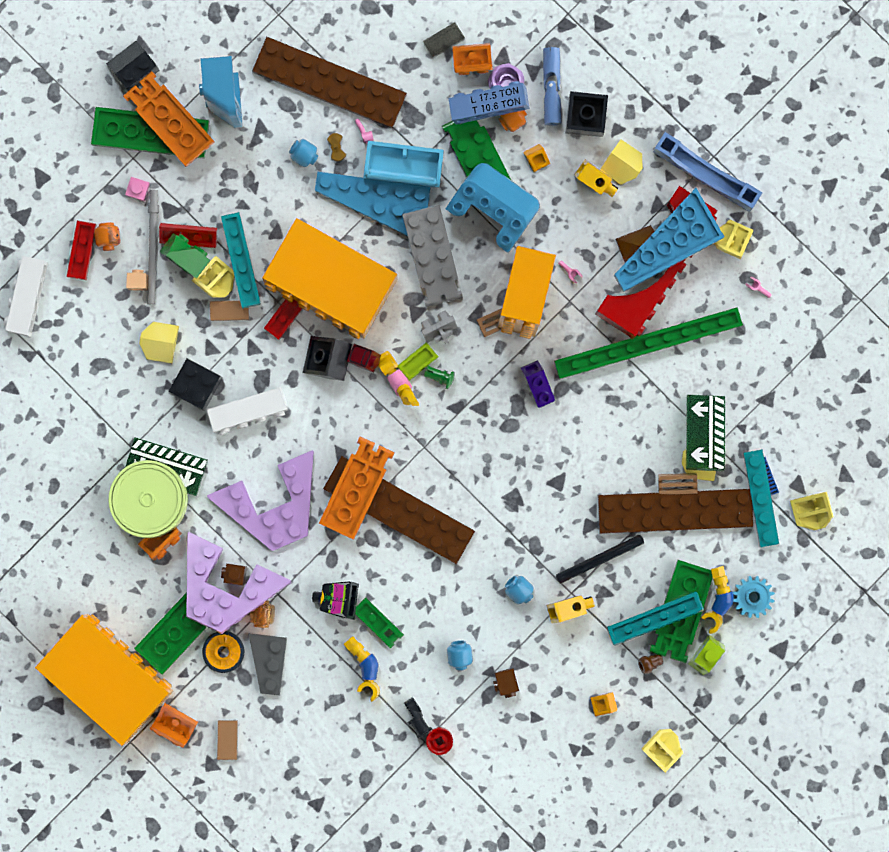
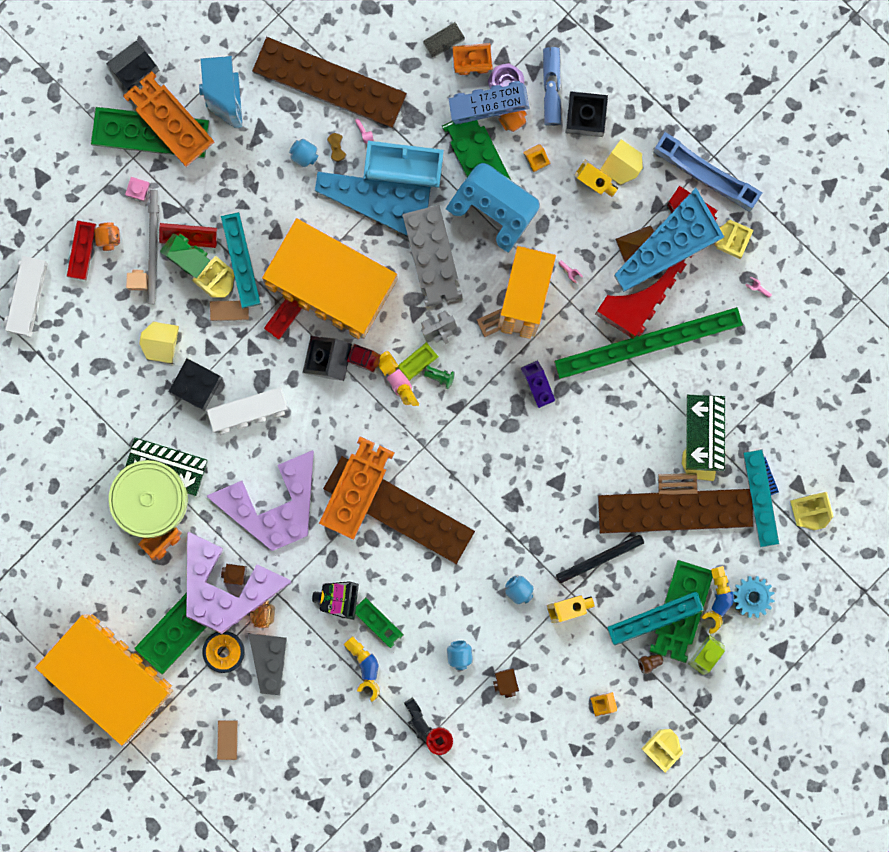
orange bracket [150,703,198,748] -> none

